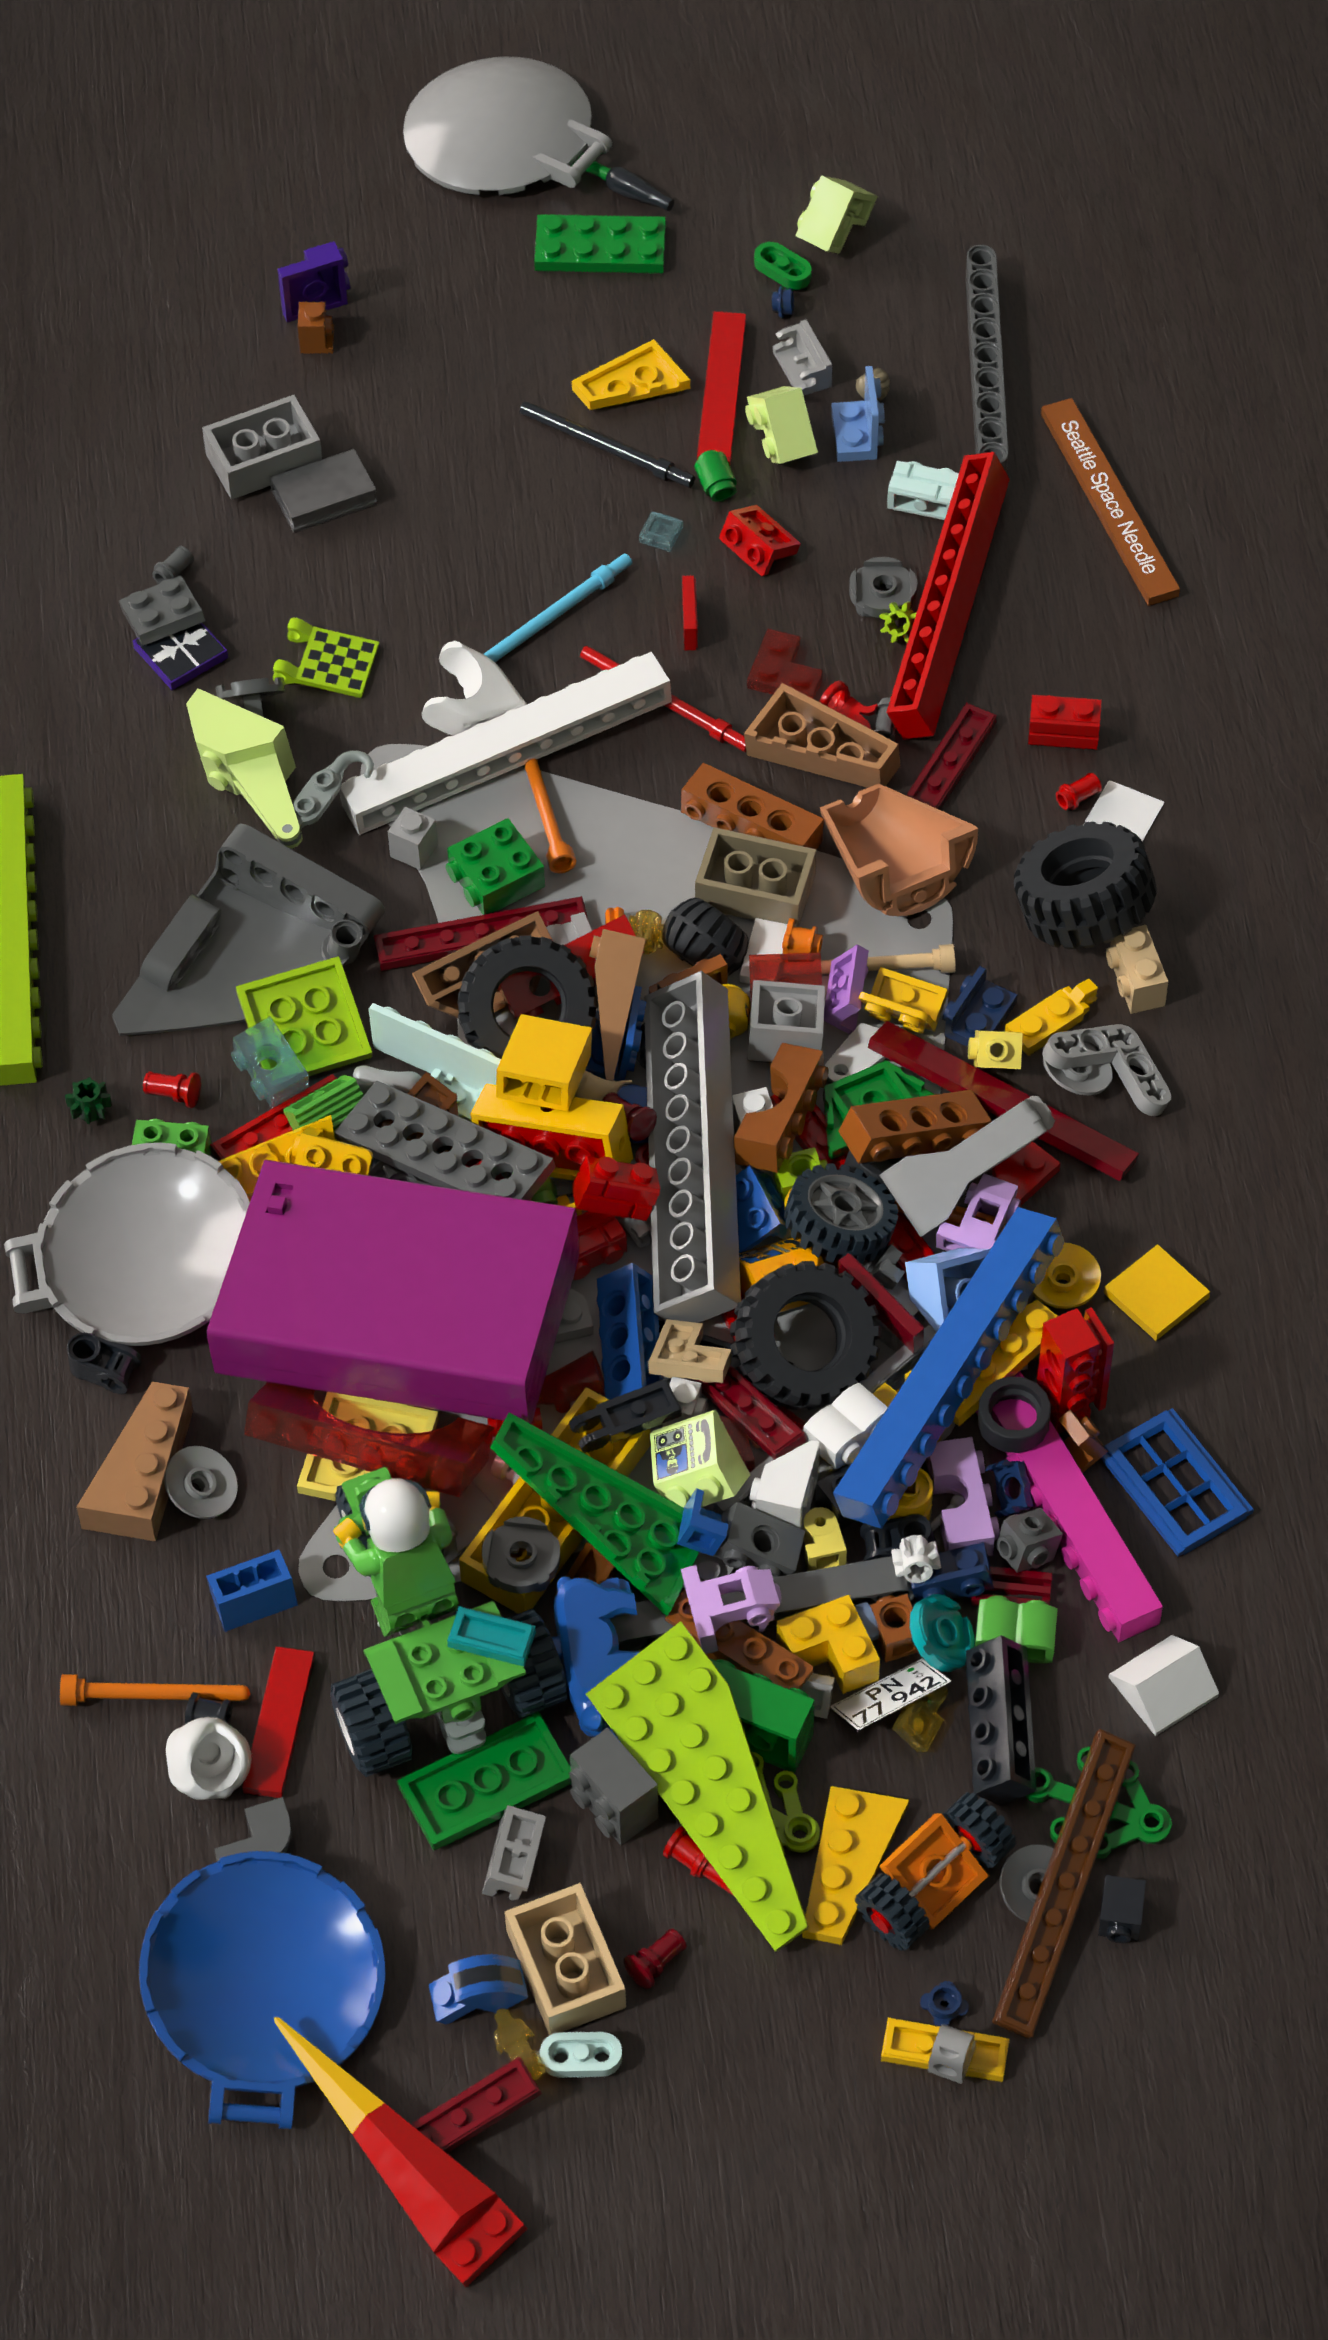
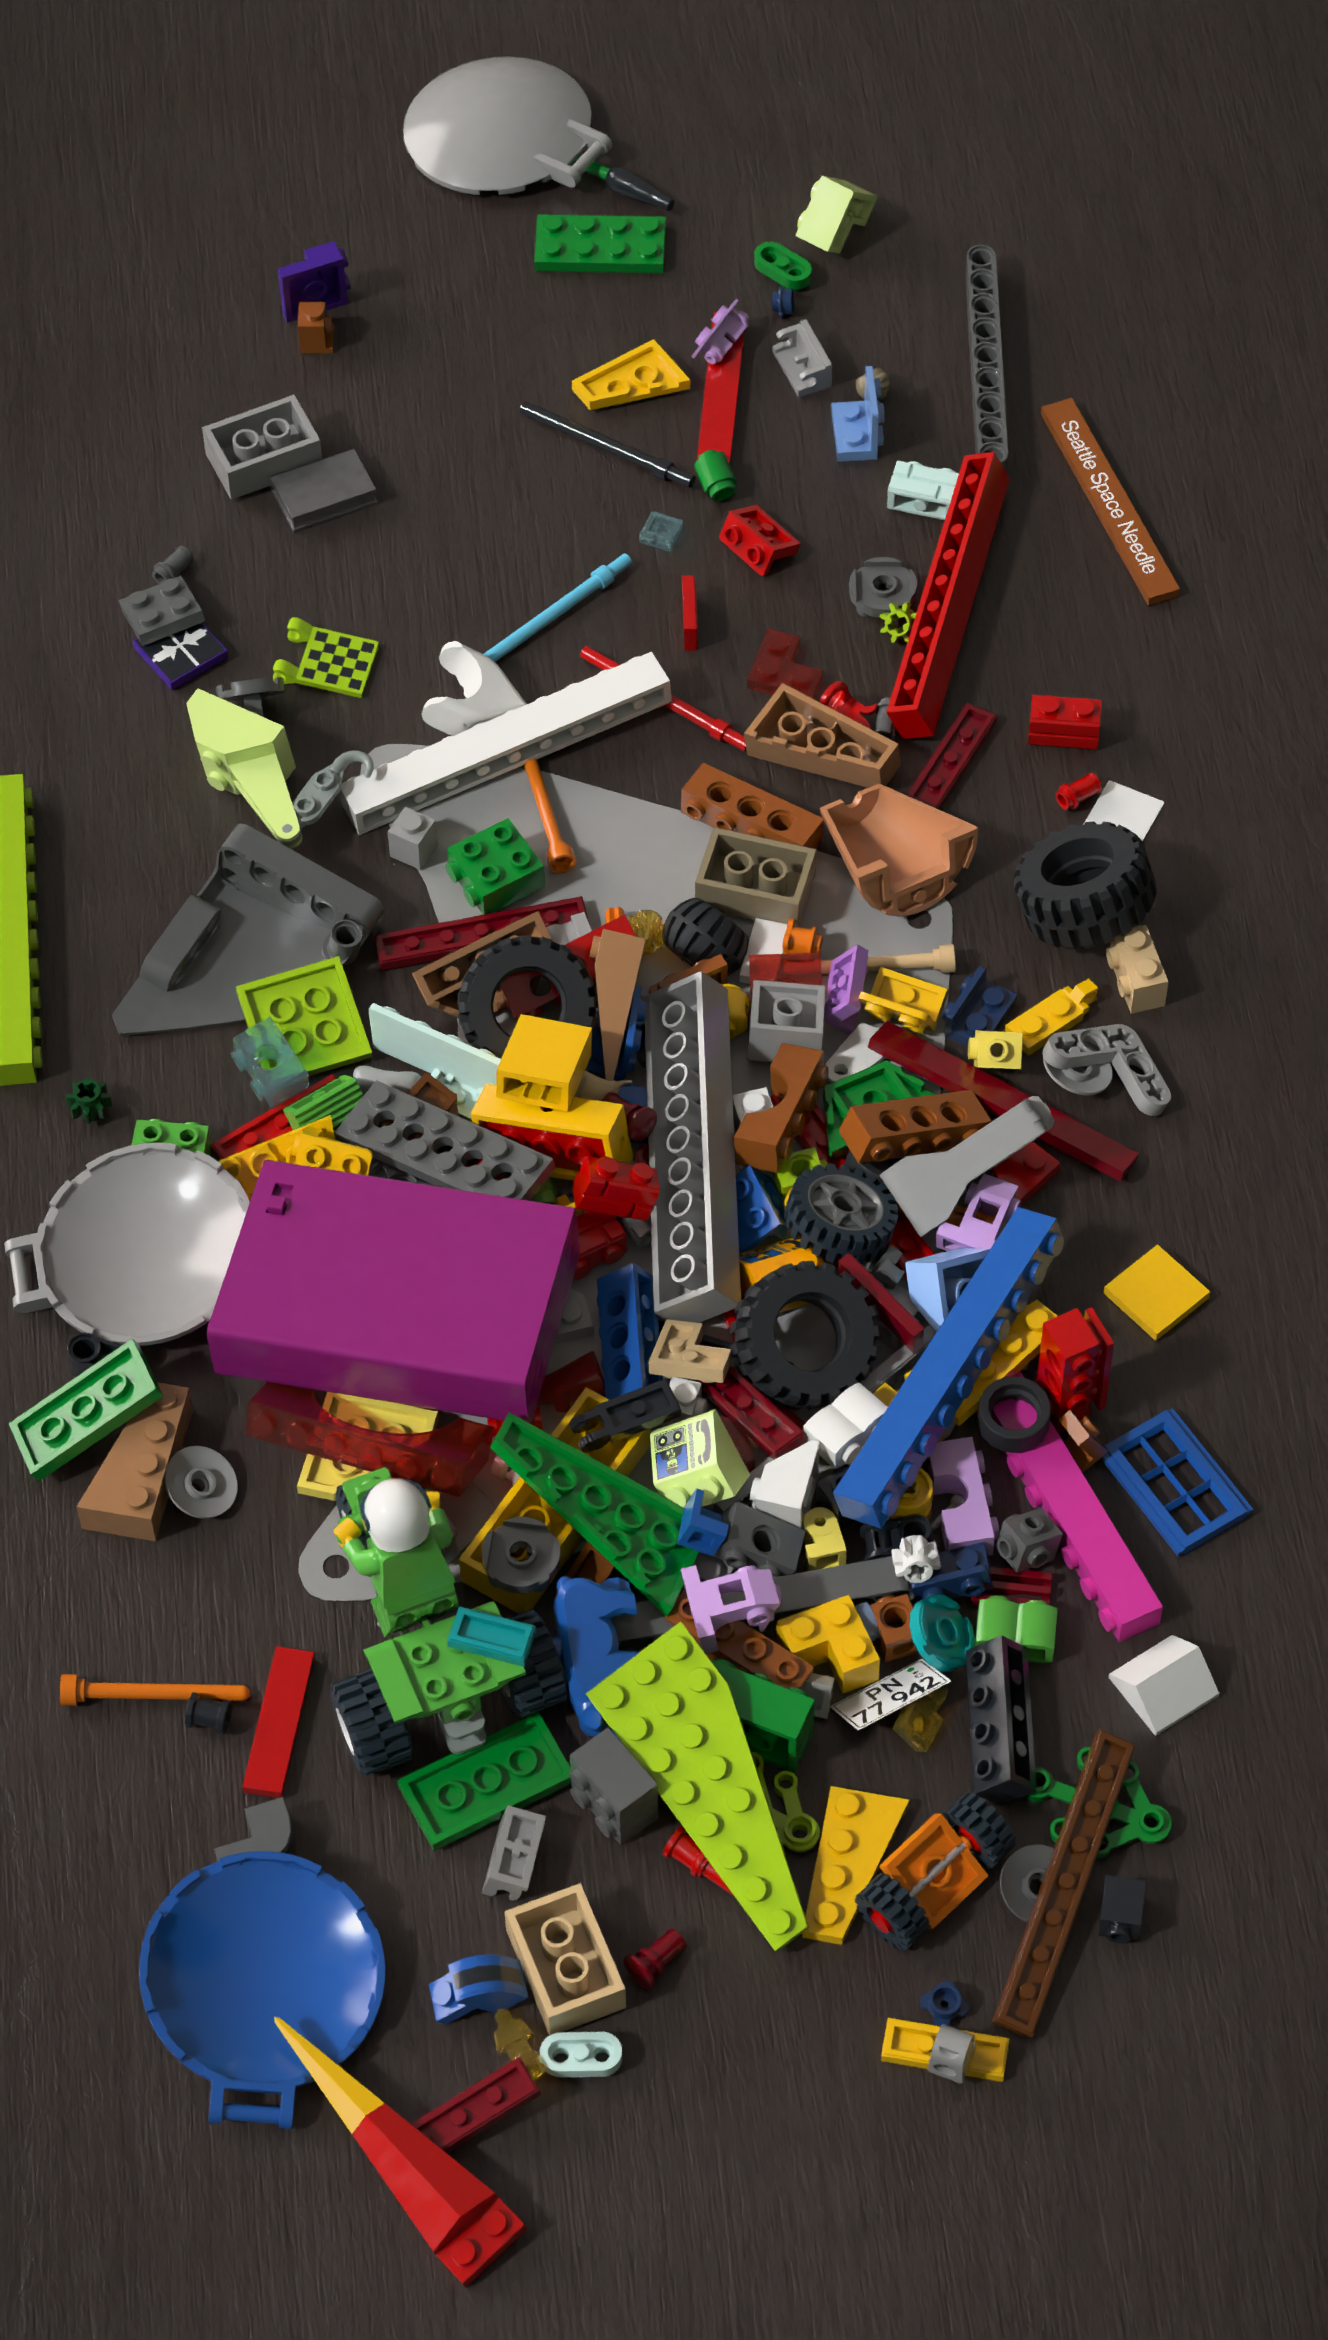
red pin [143,1071,202,1108] -> none
white piece [166,1717,251,1800] -> none
blue brick [206,1549,298,1632] -> none
yellowish green brick [745,386,818,464] -> none
dark blue piece [985,1459,1033,1518] -> none
yellow dish [1032,1243,1101,1309] -> none
none -> plate [9,1338,163,1482]
none -> lavender hinge [692,299,749,364]

